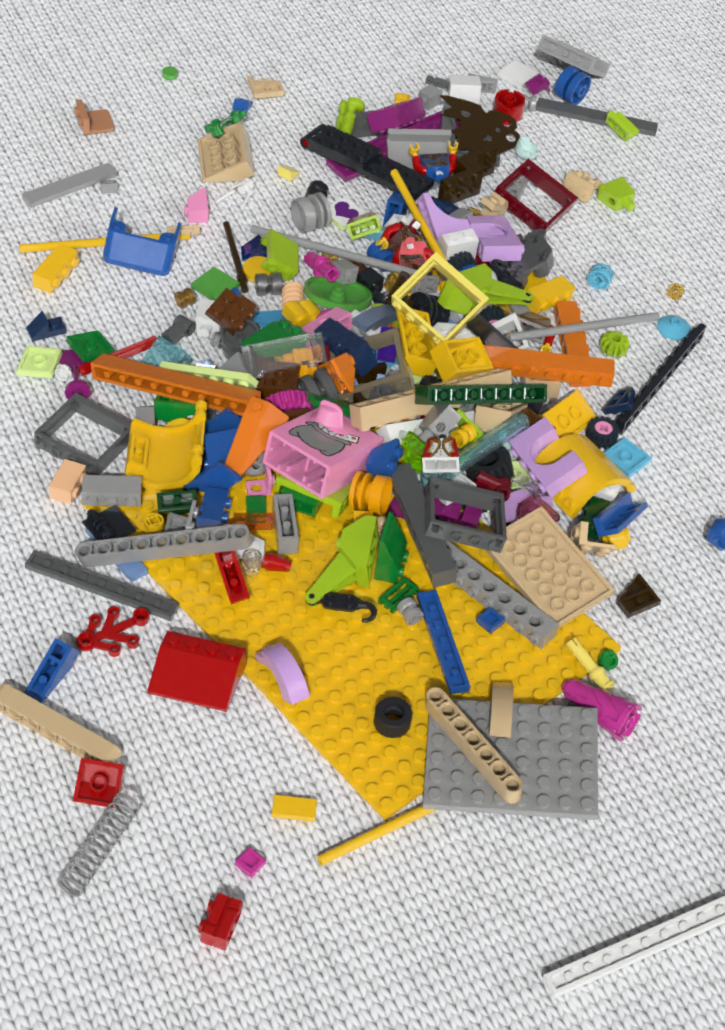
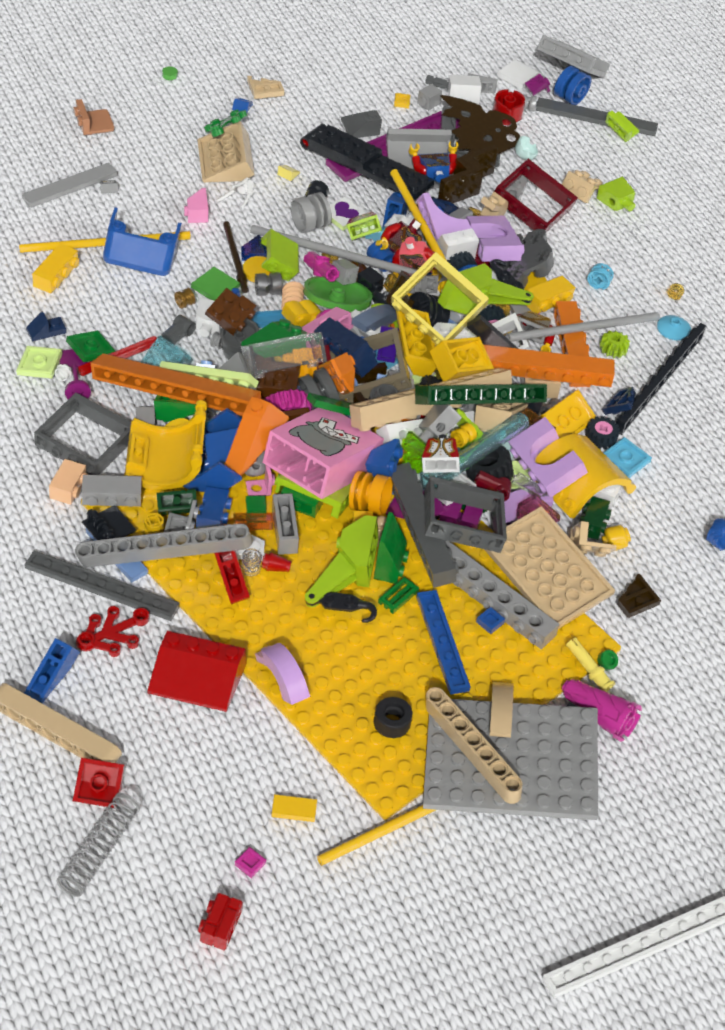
tan axle [167,224,200,236] -> none
bright pink piece [311,400,353,435] -> none
lime piece [335,97,365,135] -> none
magenta brick [367,97,426,134] -> none
light grey wheel [397,597,424,626] -> none
blue fence [593,492,648,537] -> none

